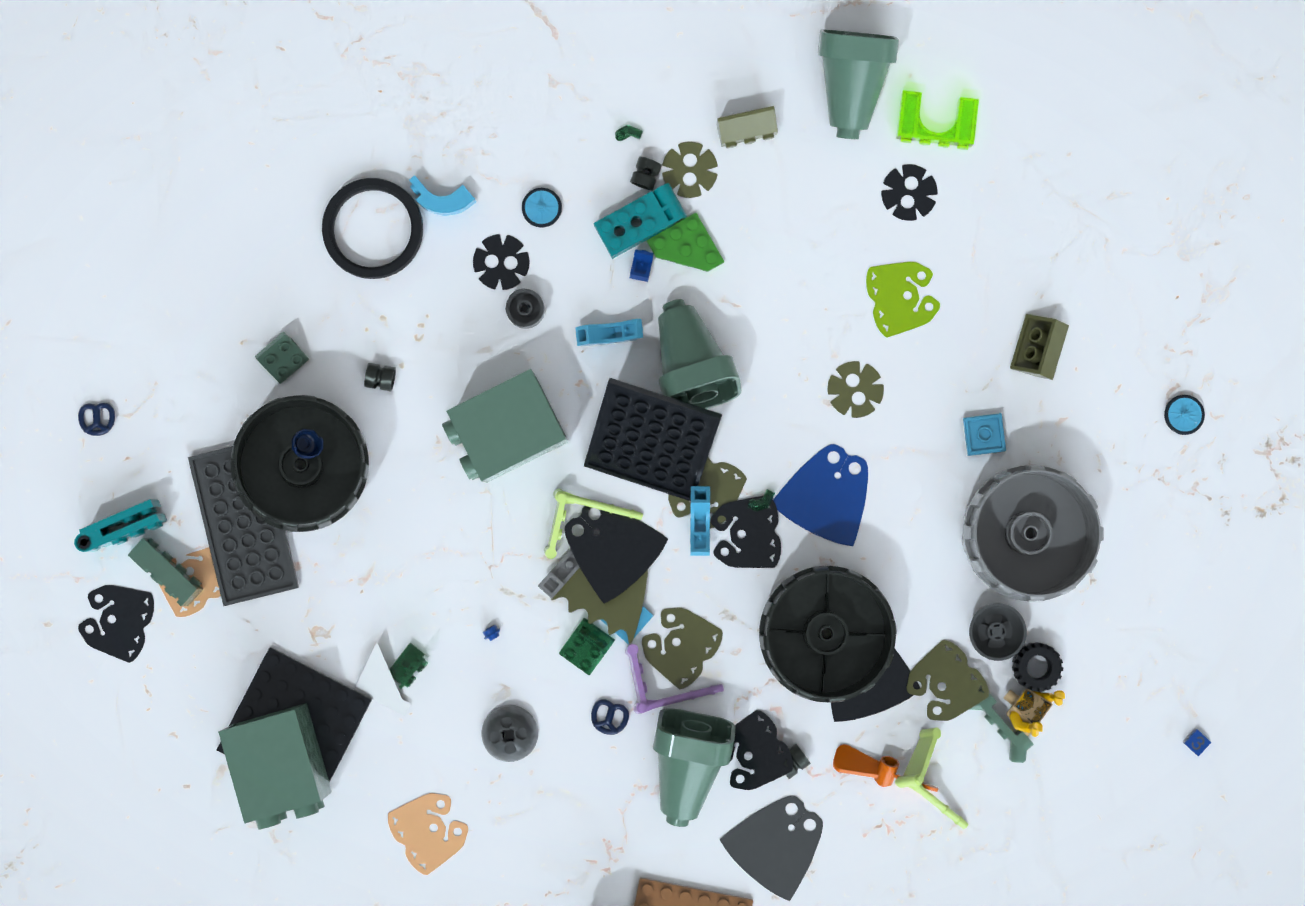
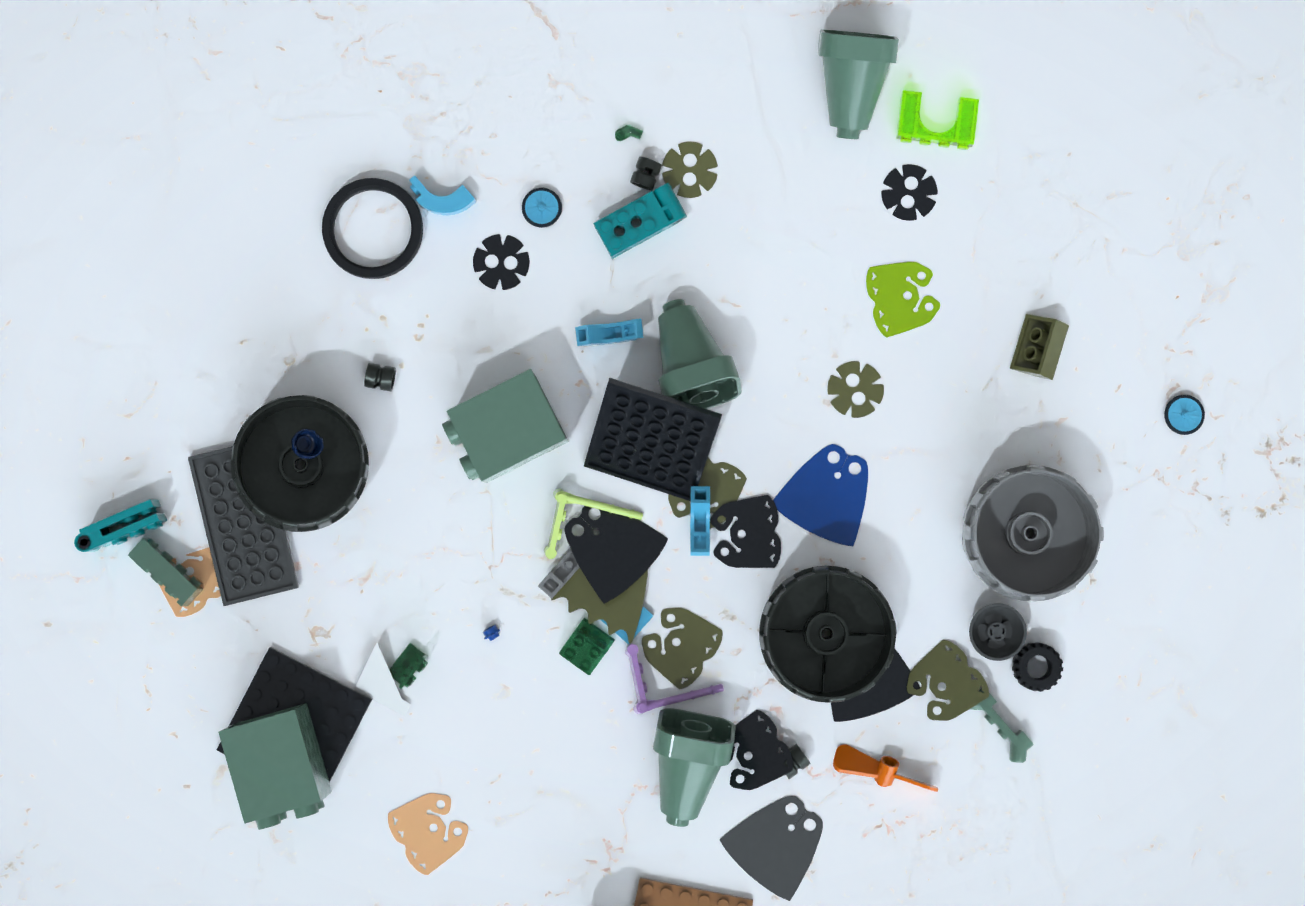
dark blue piece [78,403,115,436] -> none
black piece [78,585,154,663] -> none
sand green plate [255,331,309,384] -> none
dark grey piece [481,705,538,762] -> none
dark grey brick [505,288,545,329] -> none
dark blue piece [591,699,629,735] -> none
blue bracket [629,249,654,282] -> none
bright green plate [646,213,724,272] -> none
slope [716,106,778,149] -> none
clear green arm [748,489,775,511] -> none
yellowish green piece [895,727,968,829] -> none
medium azure plate [963,413,1006,456] -> none
torso [1003,689,1065,737] -> none
blue tile [1183,729,1212,757] -> none

